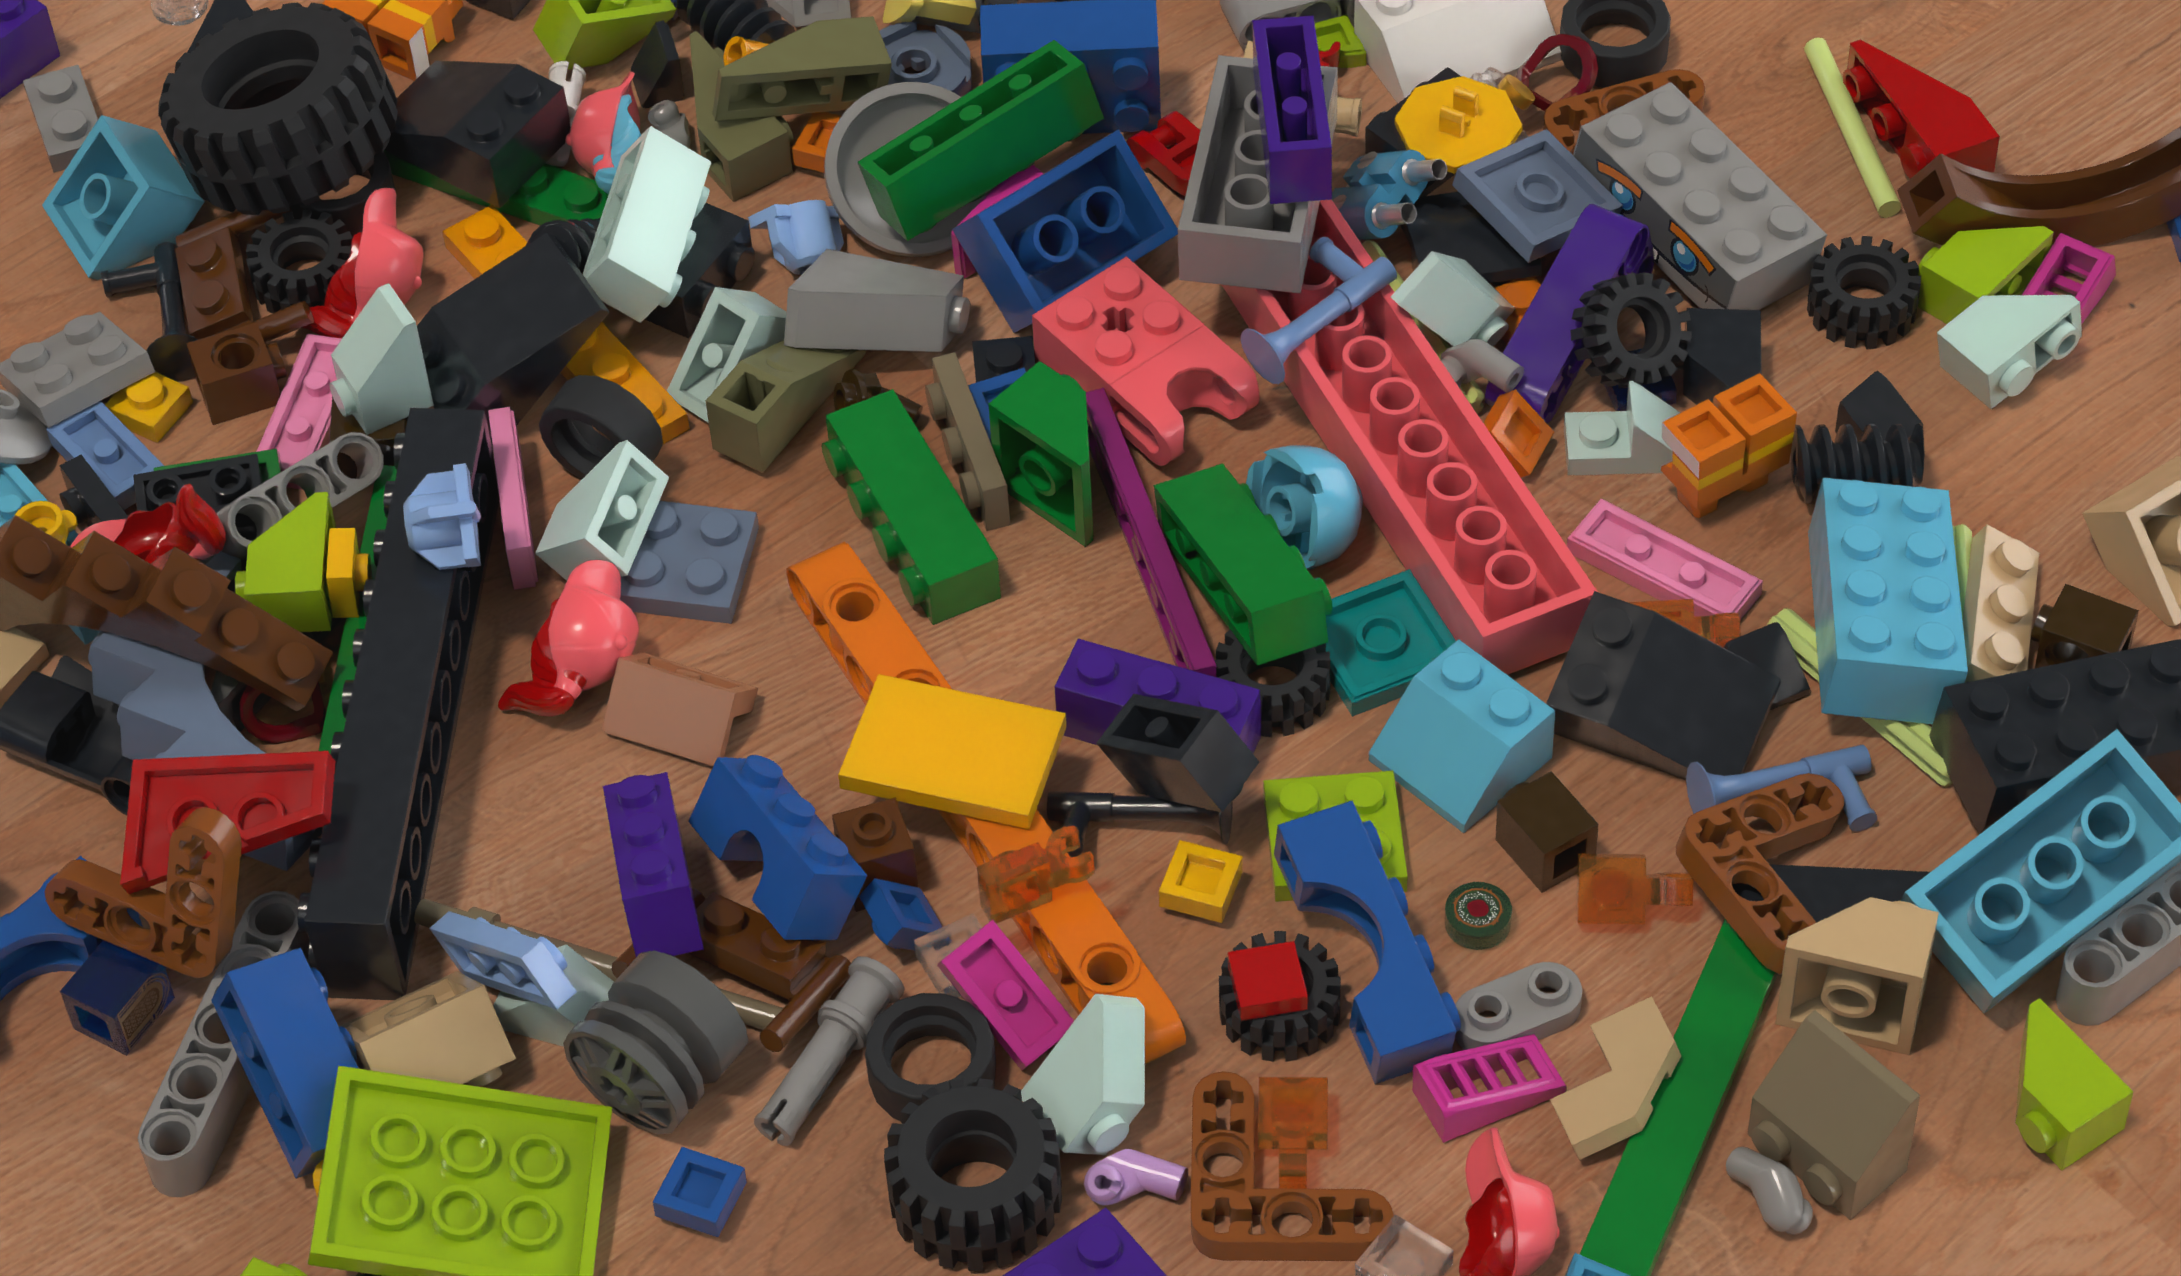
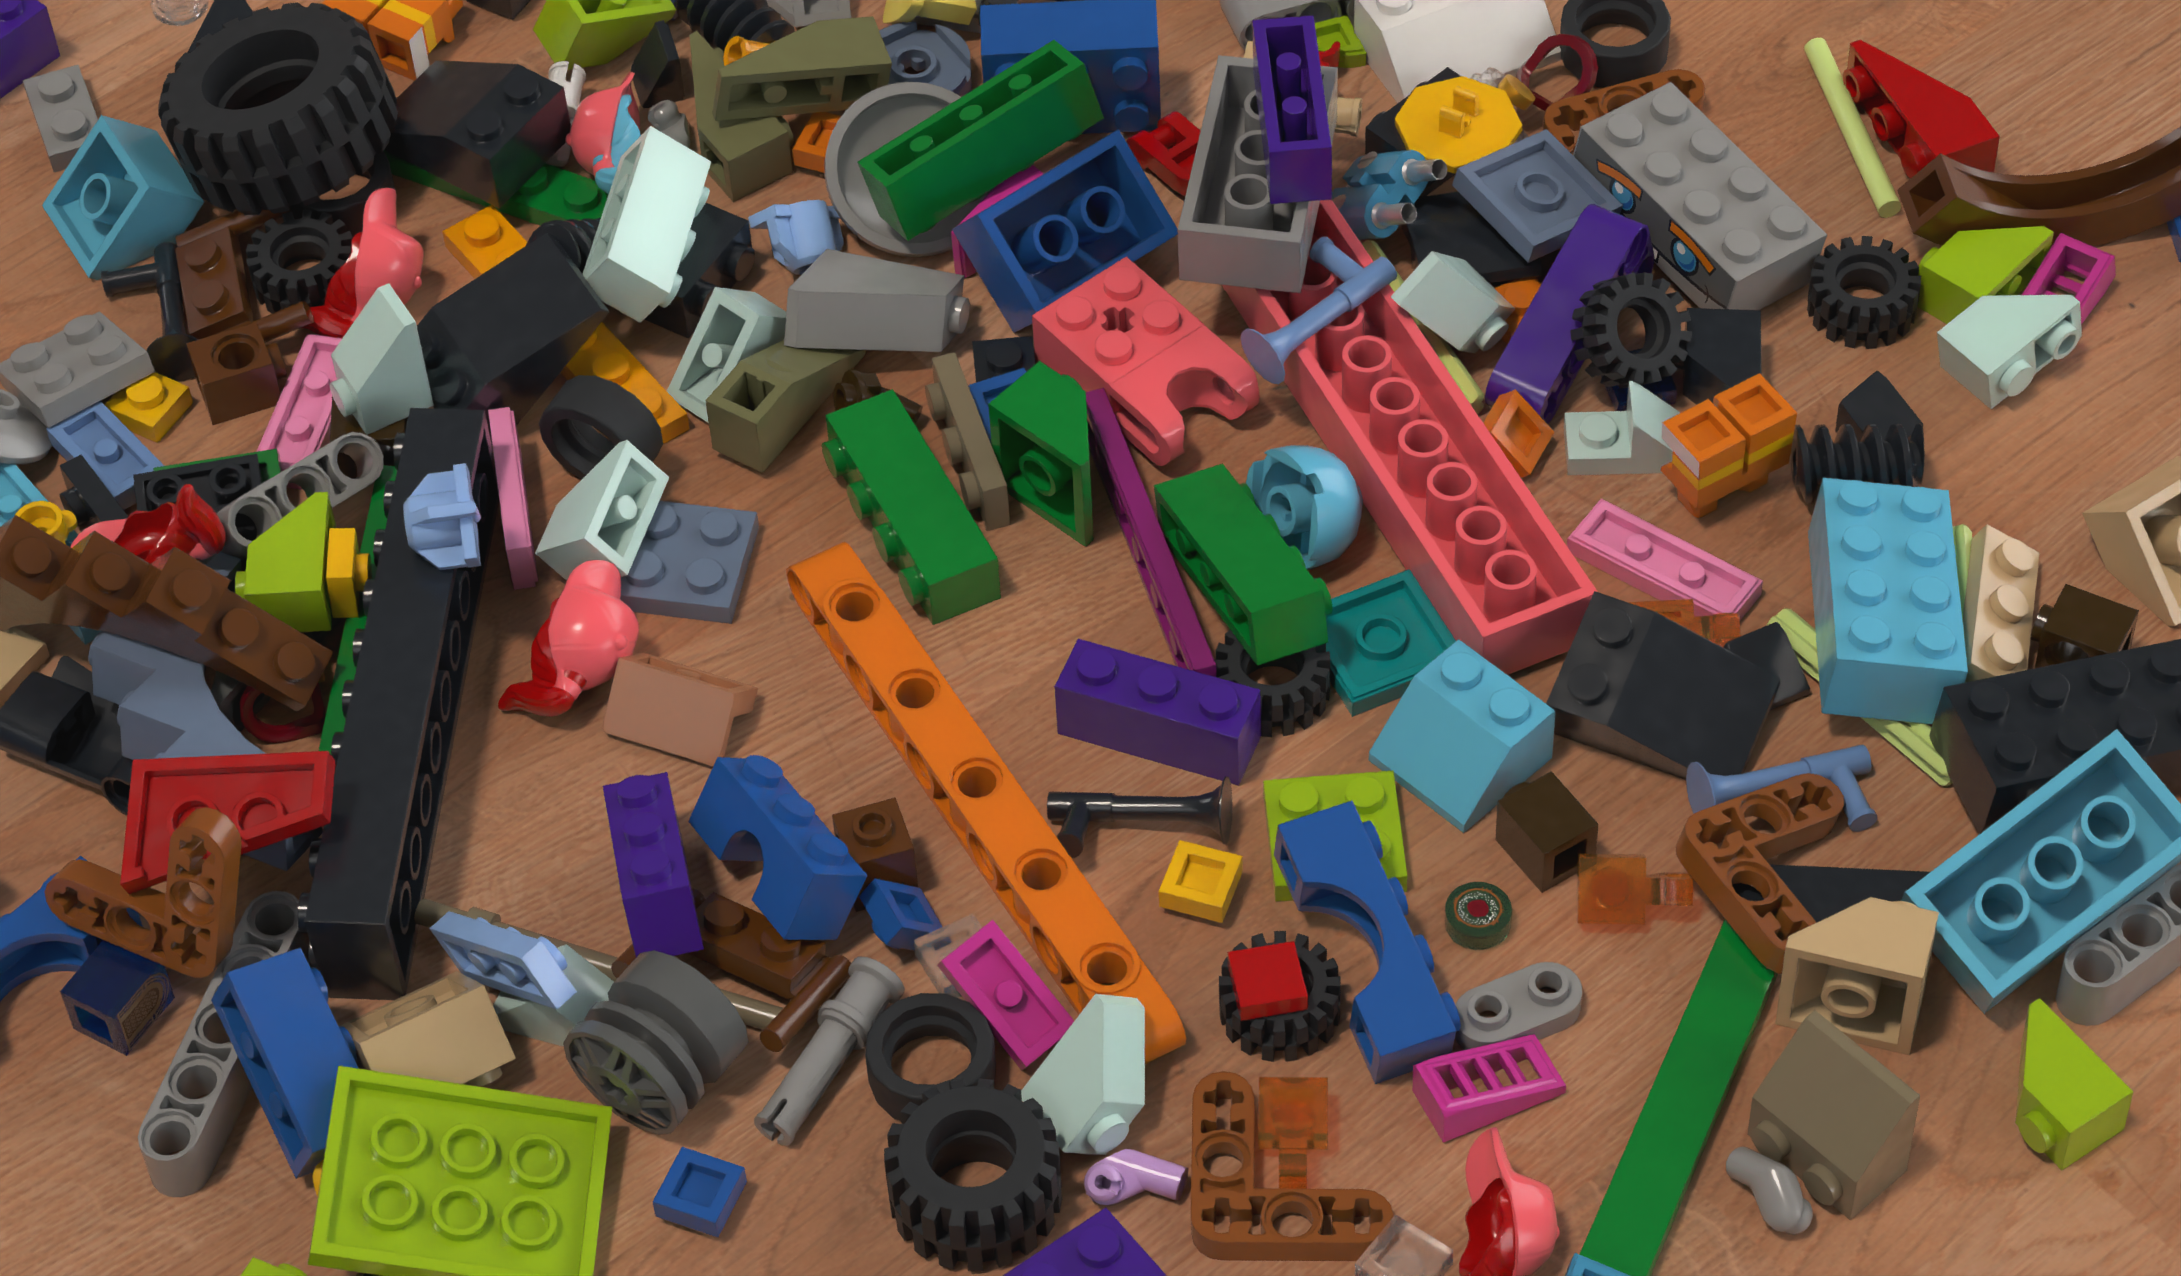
yellow tile [838,674,1067,829] -> none
clear orange plate [977,826,1095,924] -> none
black brick [1096,694,1259,812] -> none
light grey arm [1440,339,1524,393] -> none
tan tile [1550,996,1681,1160] -> none

